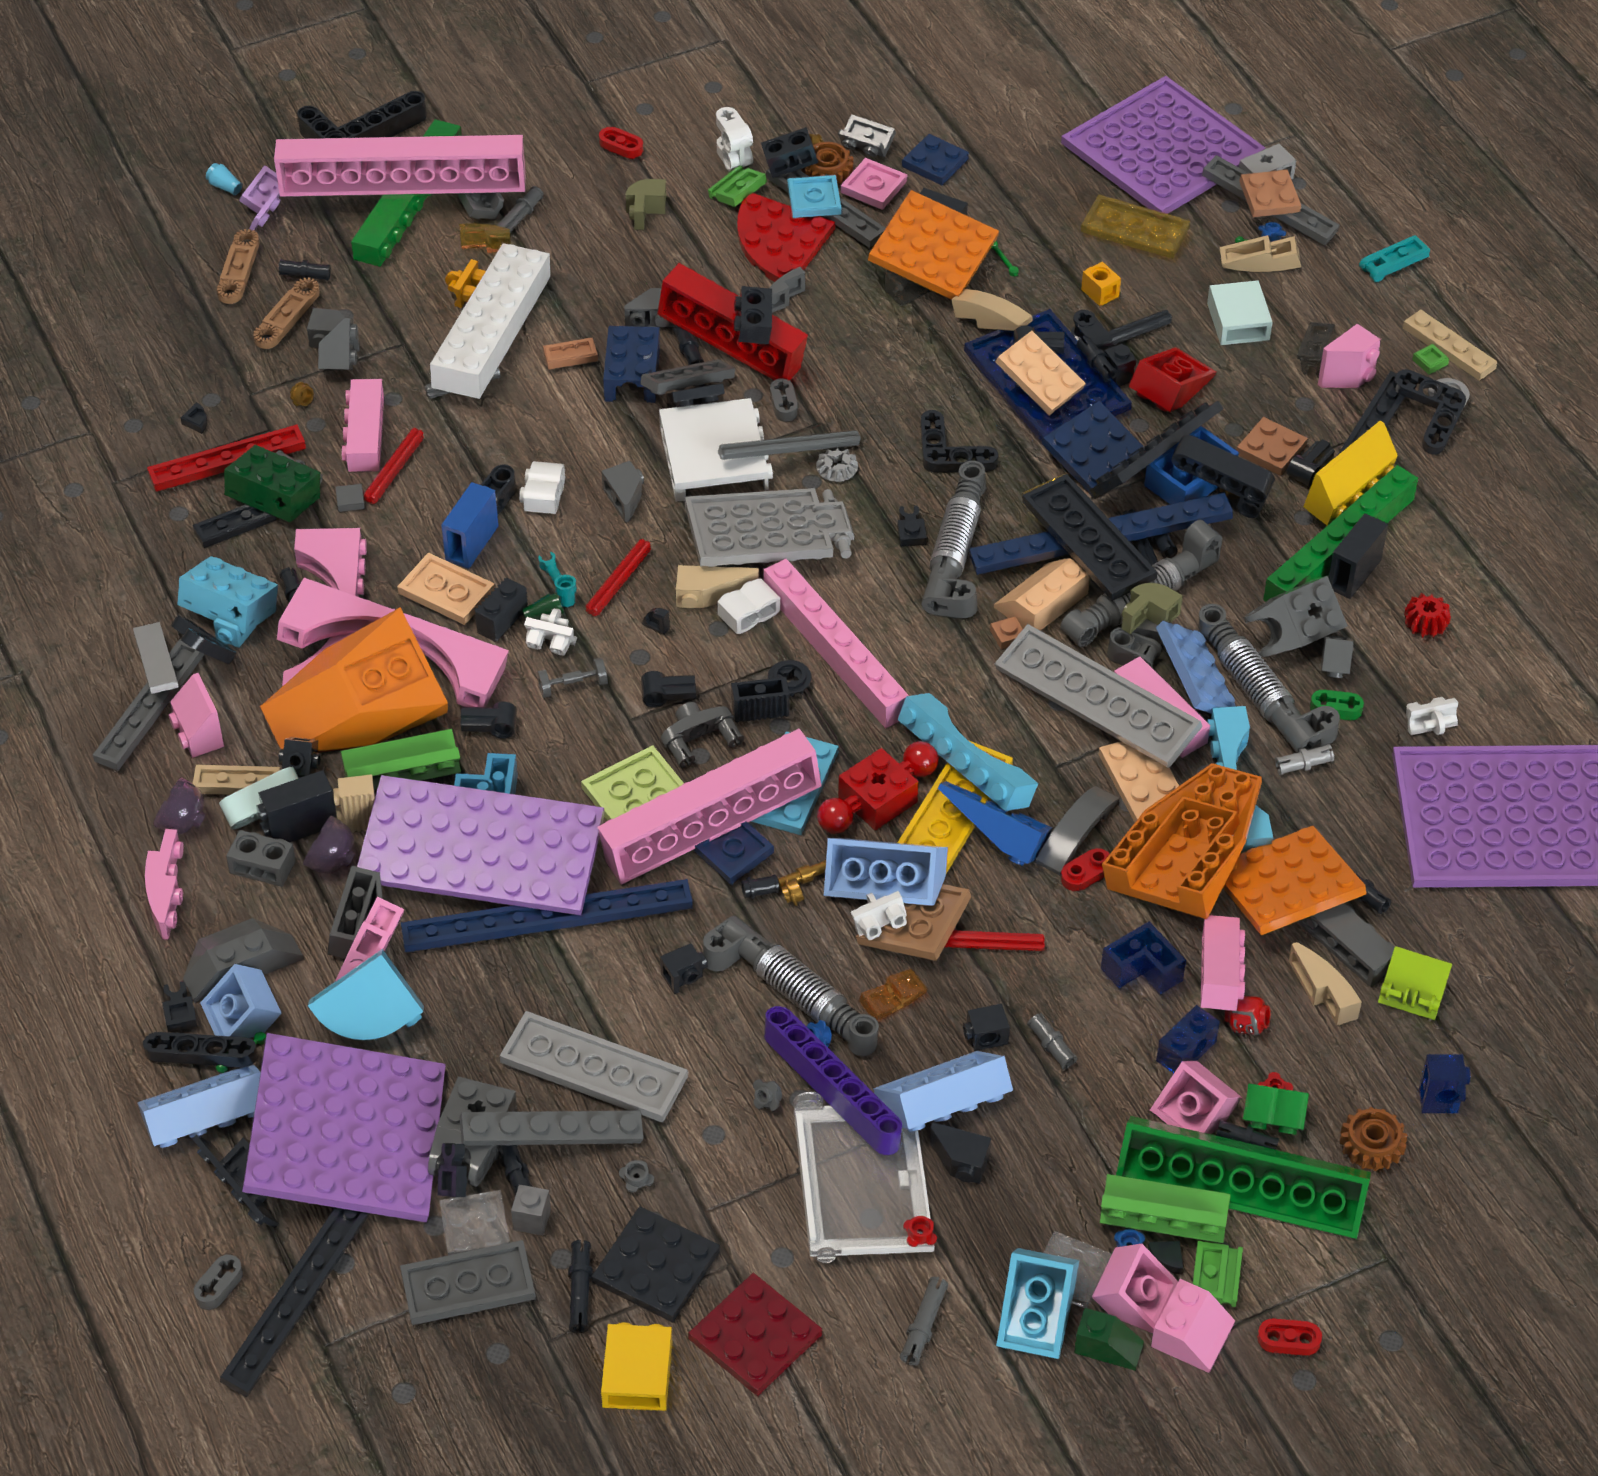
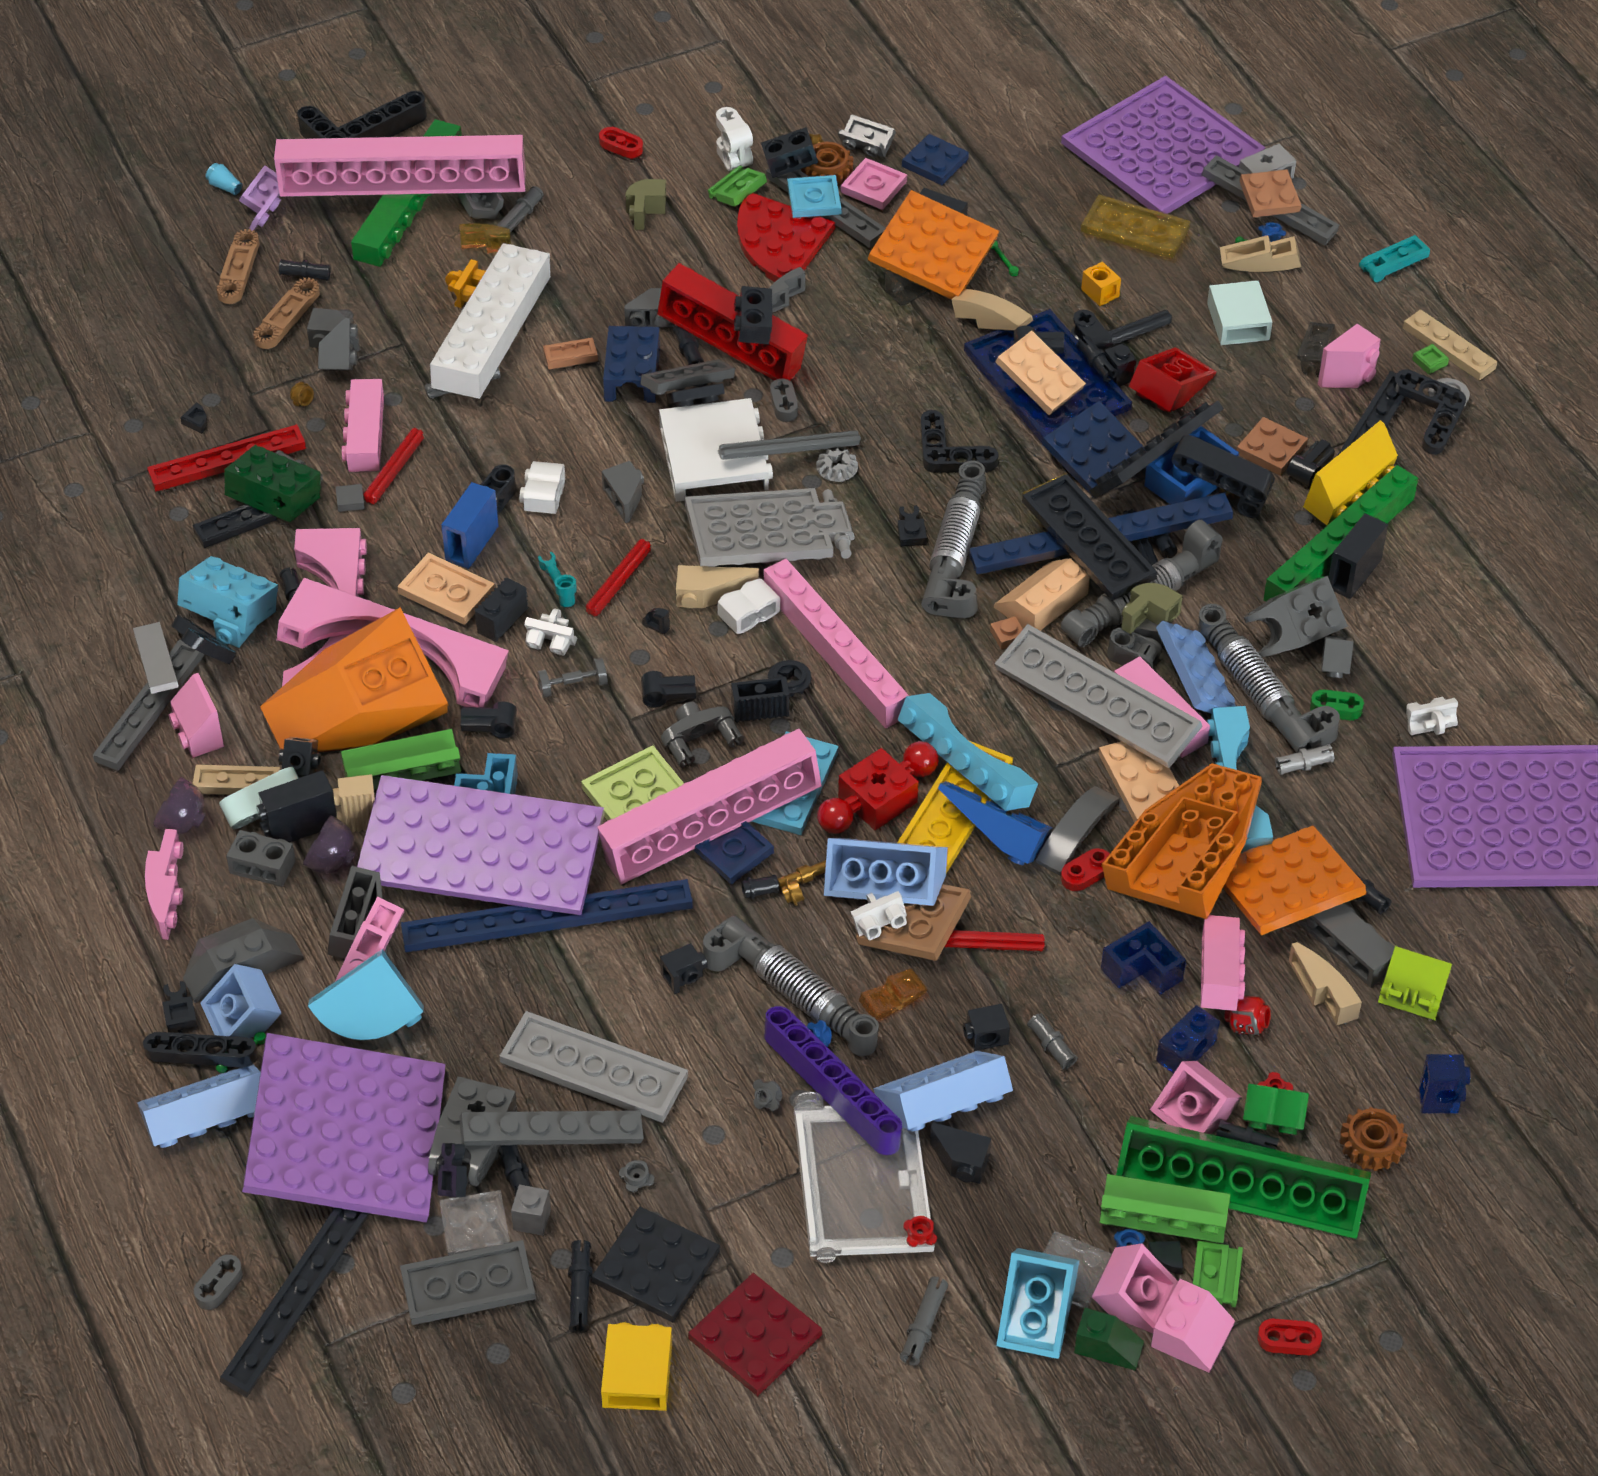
black bracket [192,1135,279,1228] -> none
dark green cone [522,593,564,620] -> none
red gear [1404,593,1451,638] -> none

